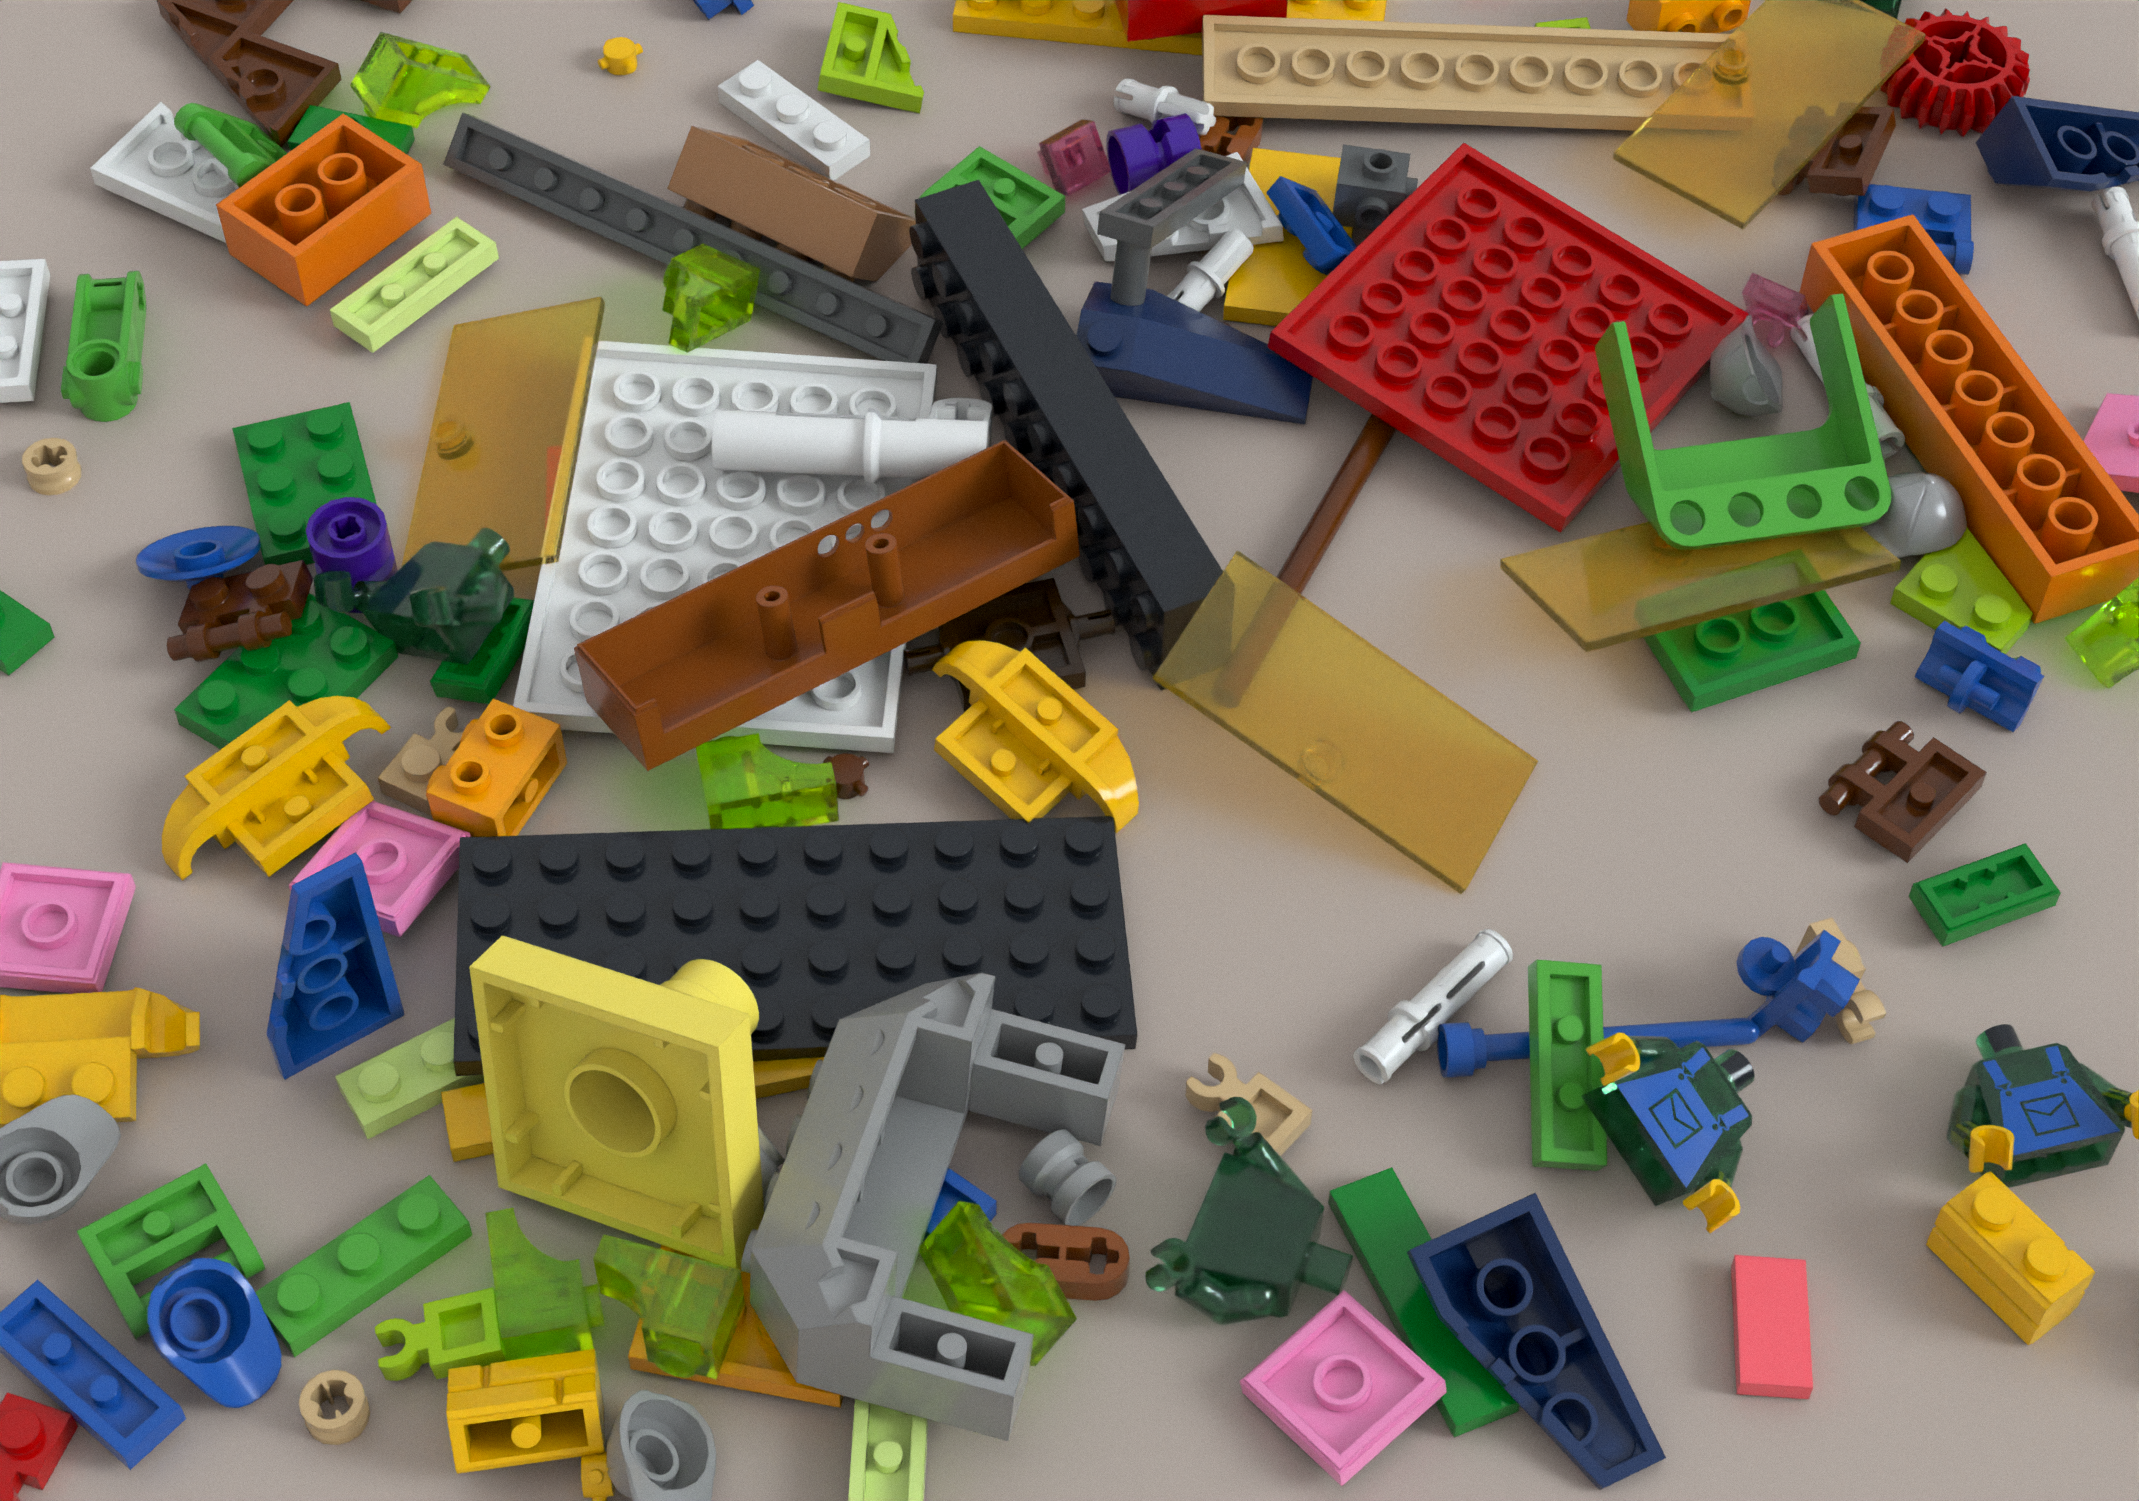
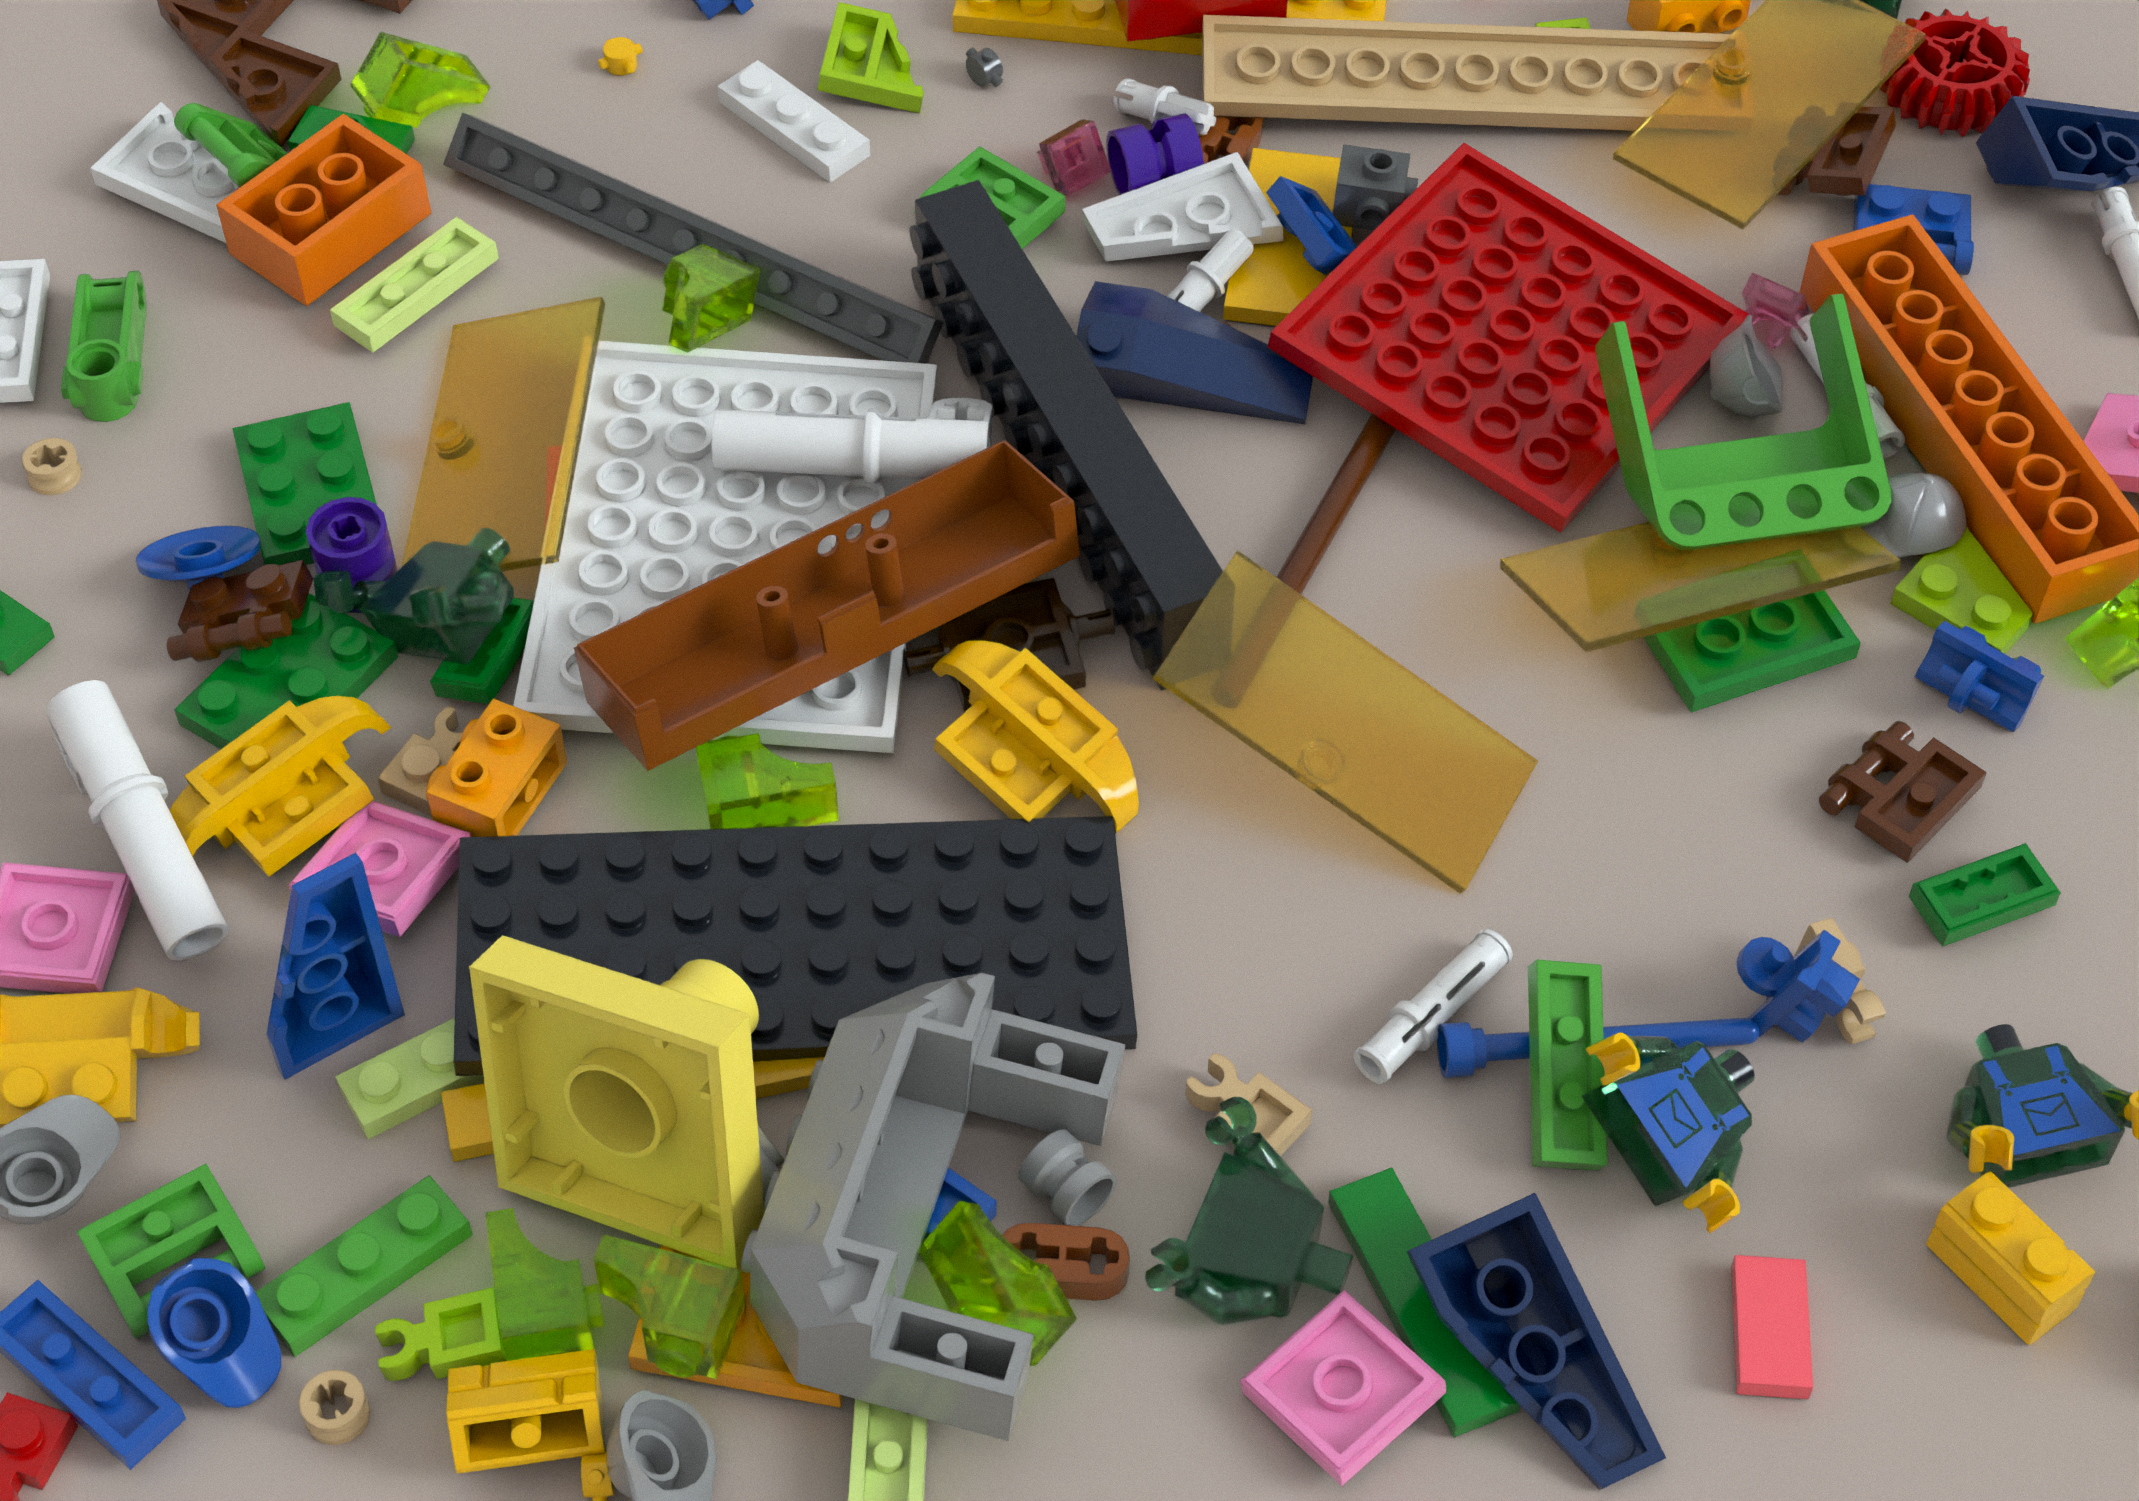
medium nougat slope [667,126,916,282] -> none
reddish brown piece [821,753,869,799] -> none
dark grey piece [1097,148,1247,306] -> none
none -> white piece [47,680,229,961]
none -> dark grey piece [966,47,1003,87]

